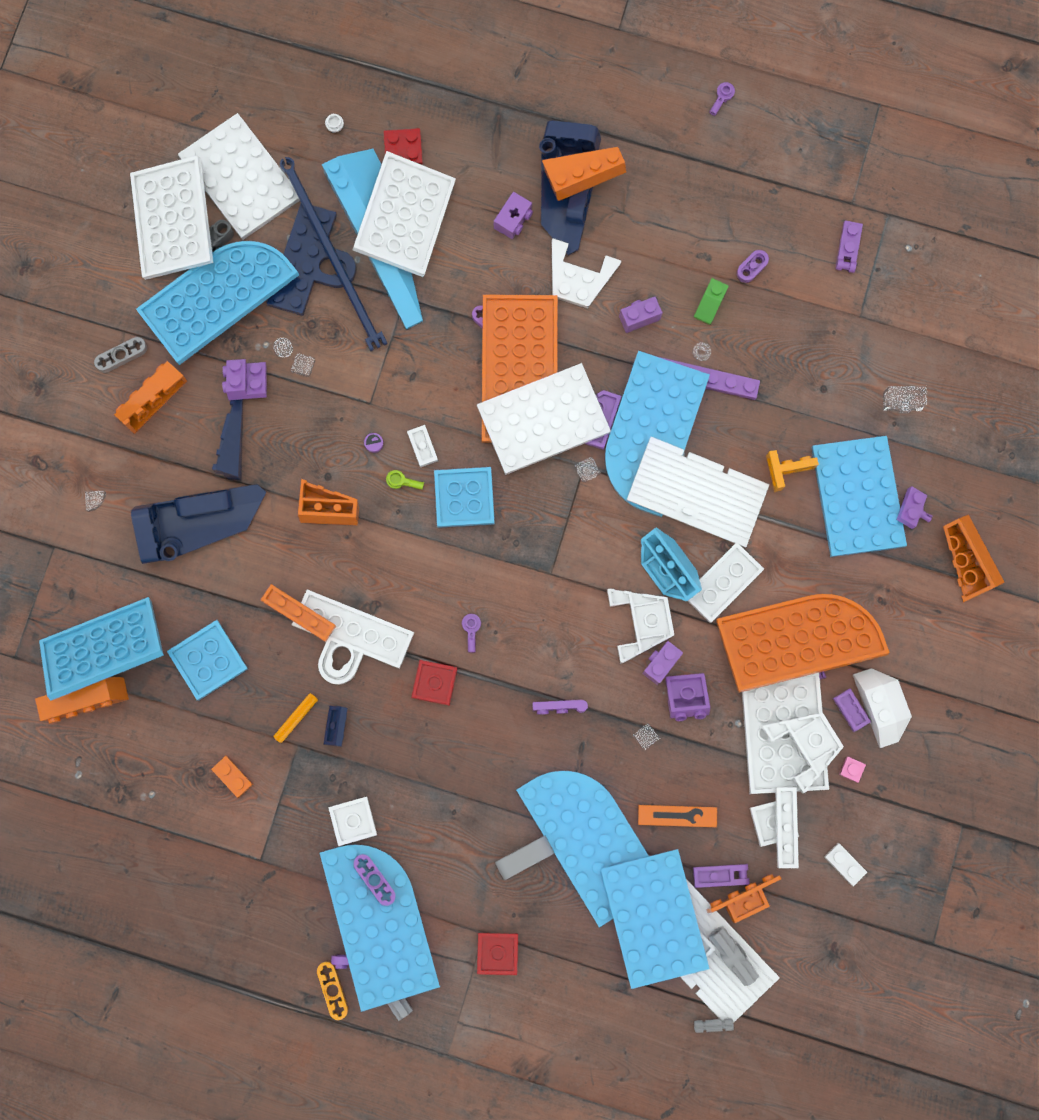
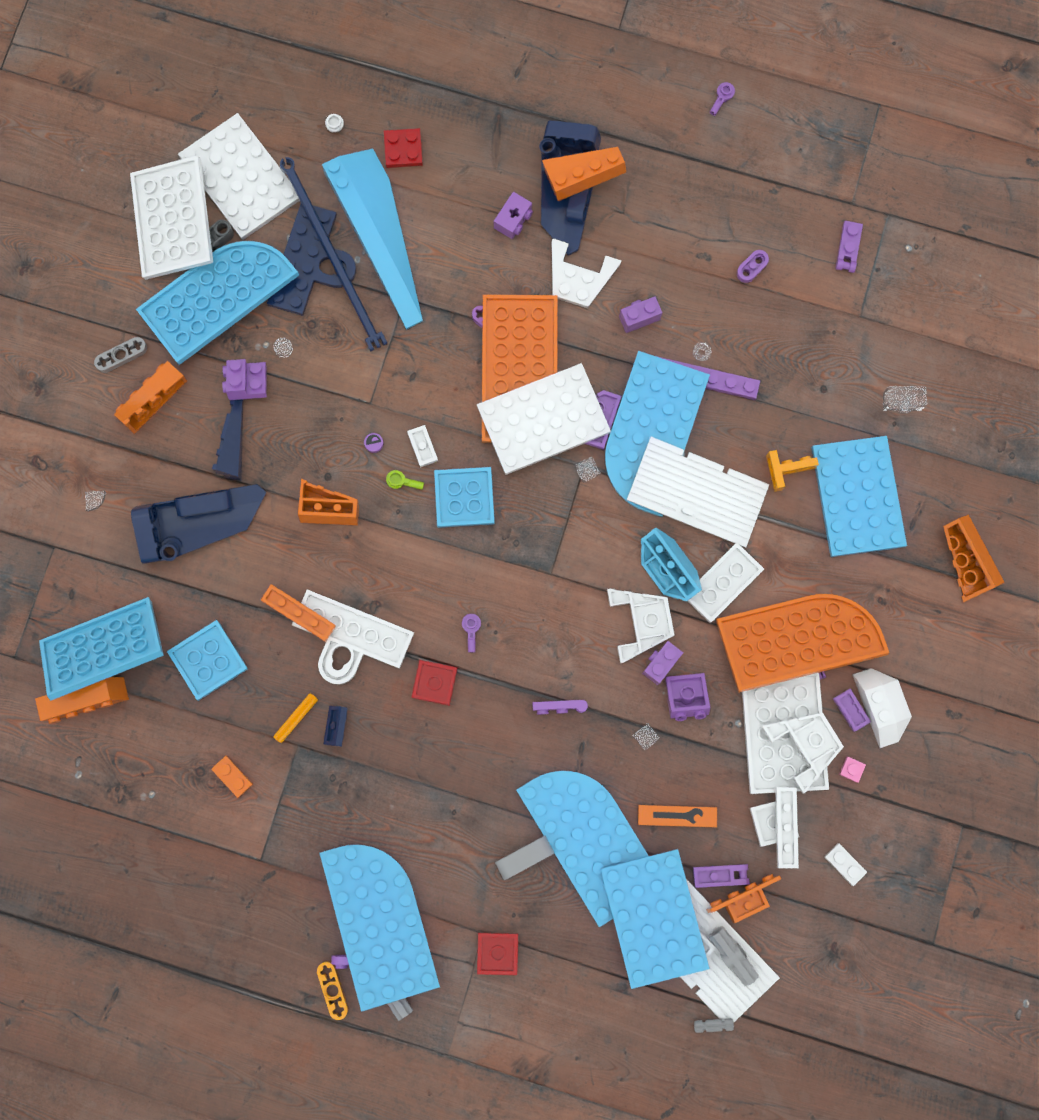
clear tile [291,353,315,377] -> none
white plate [328,797,377,846] -> none
white plate [353,151,456,277] -> none
medium lavender beam [354,854,395,906] -> none
bright green slope [694,278,729,325] -> none
medium lavender plate [896,486,933,529] -> none

